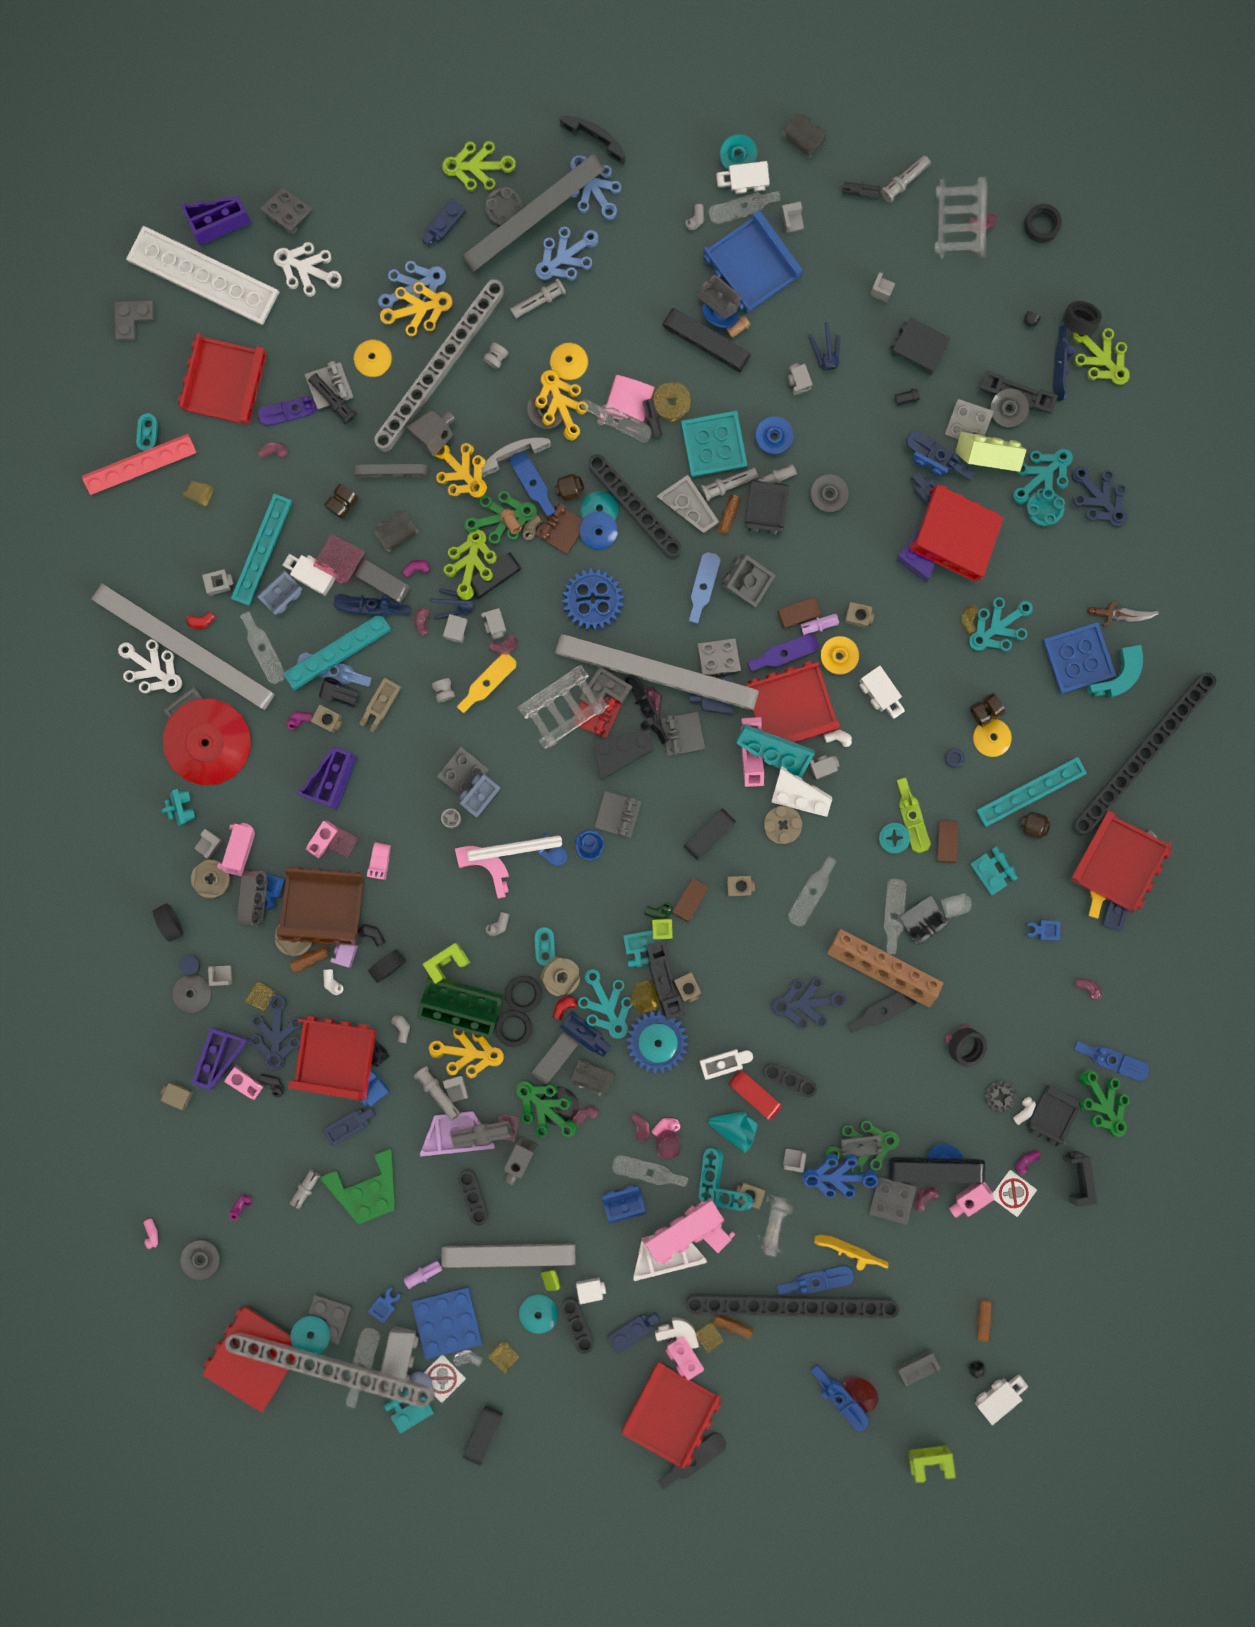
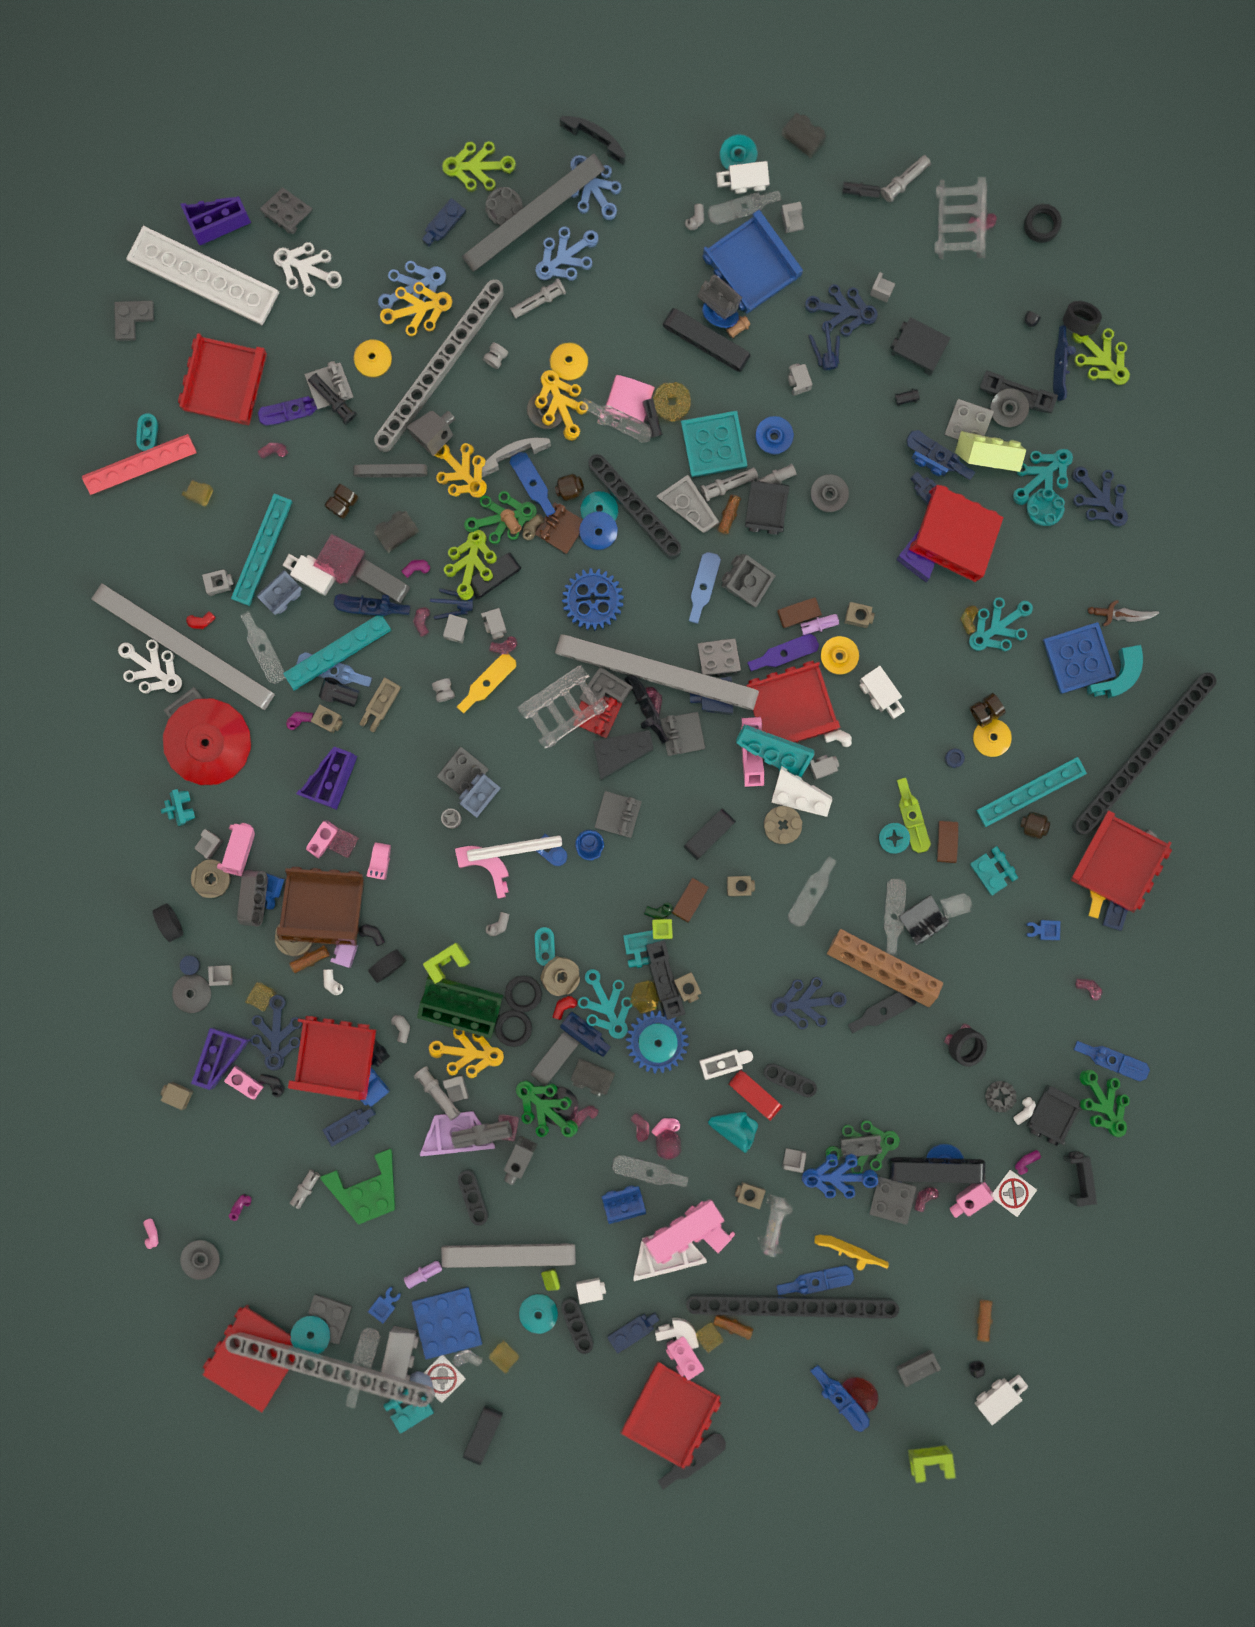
teal beam [699,1148,753,1211] -> none
none -> dark blue plant [805,284,878,337]

